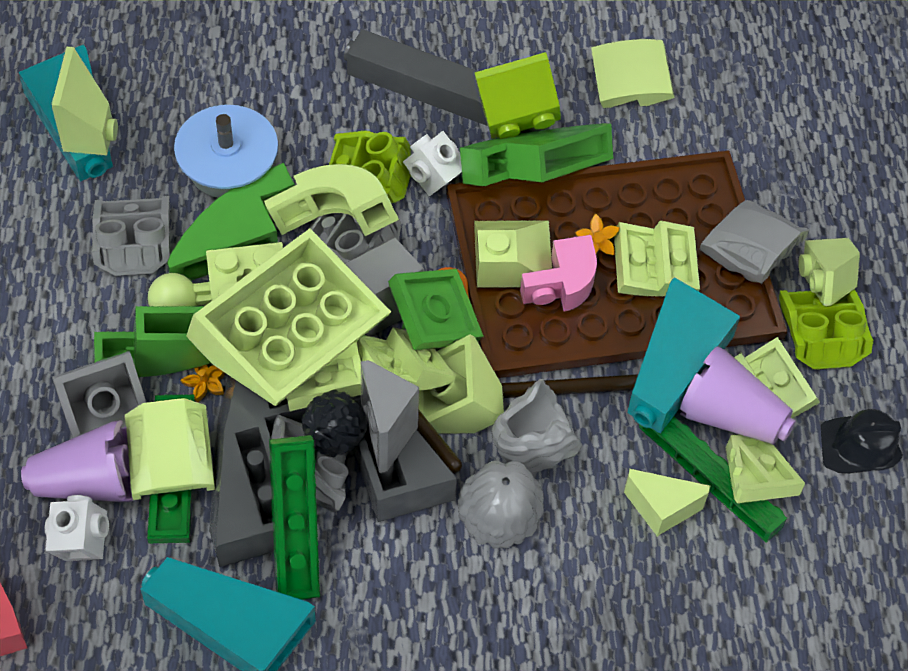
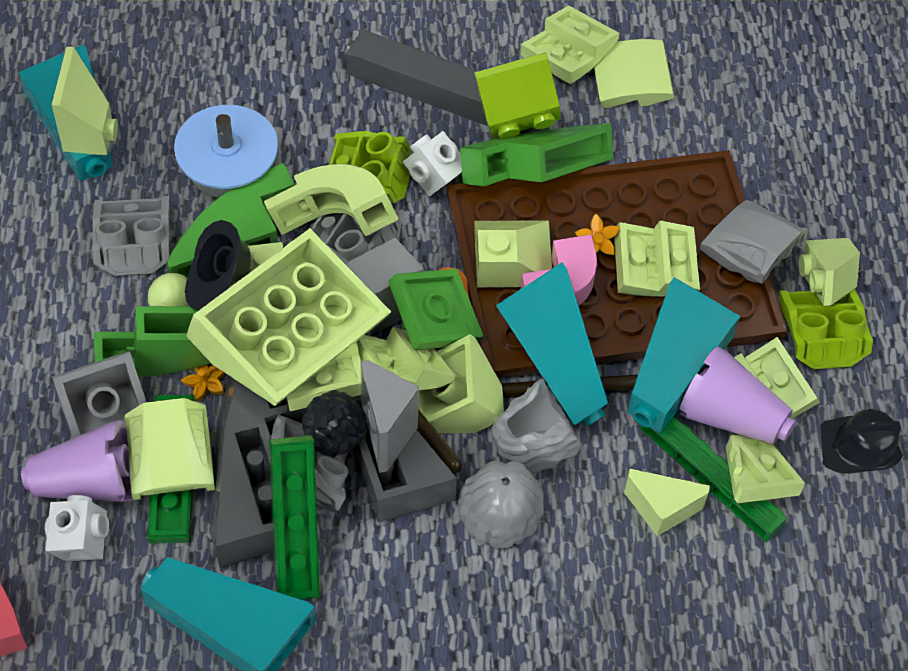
none -> black piece [185,220,252,311]
none -> teal slope [496,262,608,427]
none -> yellowish green slope [521,6,619,84]

